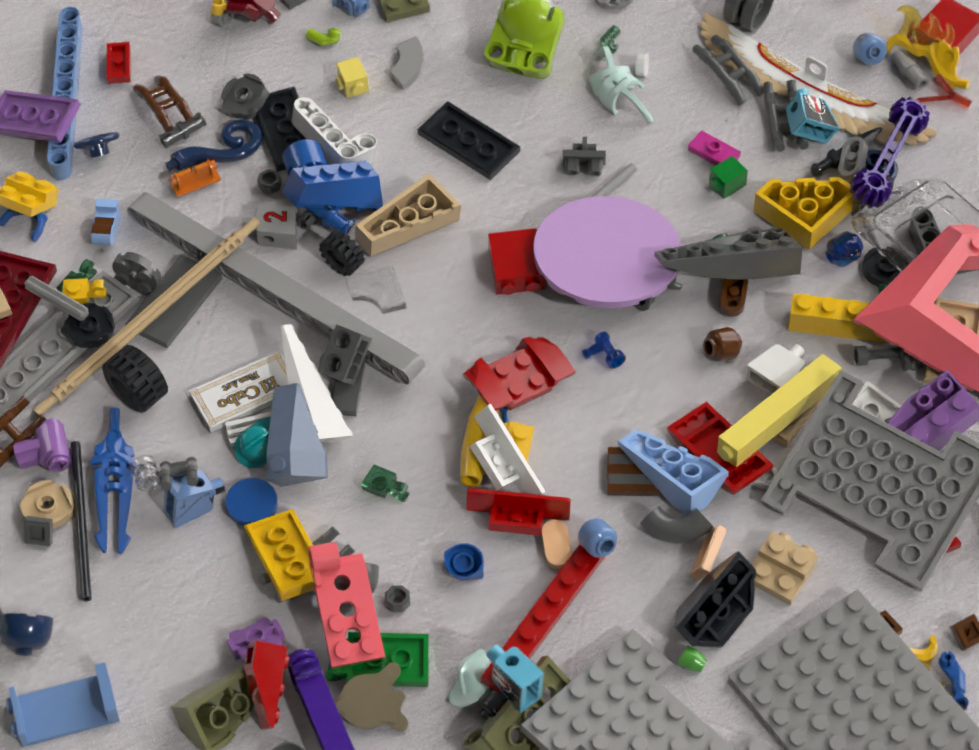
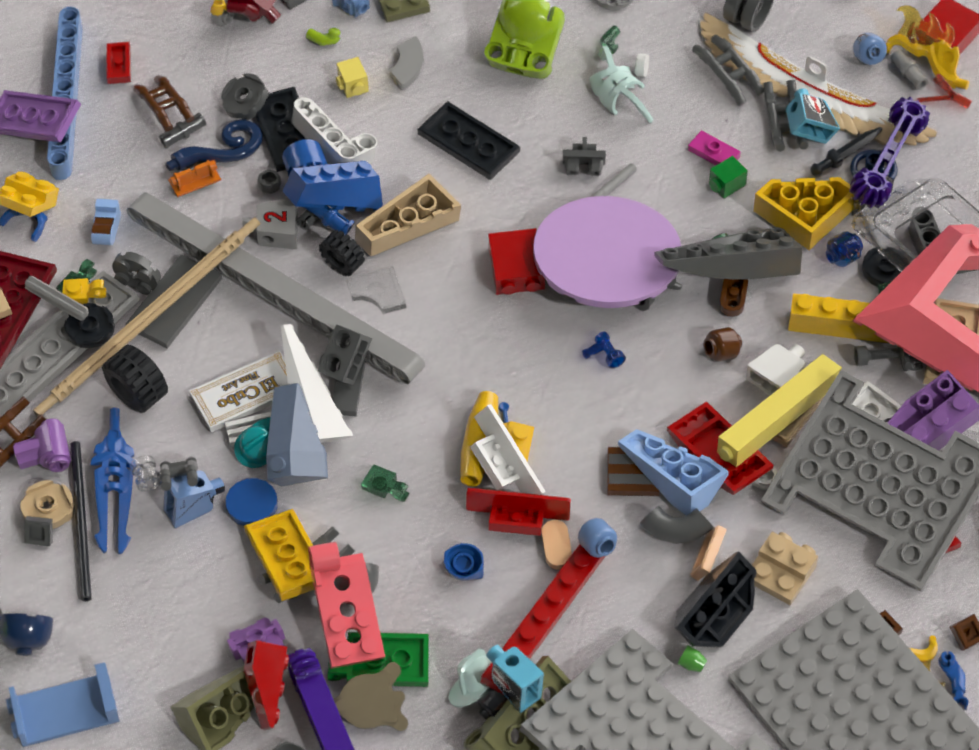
dark blue piece [73,132,120,158] -> none
dark grey tile [385,585,410,613] -> none
red piece [462,337,576,411] -> none
light grey plate [838,136,868,181] -> none

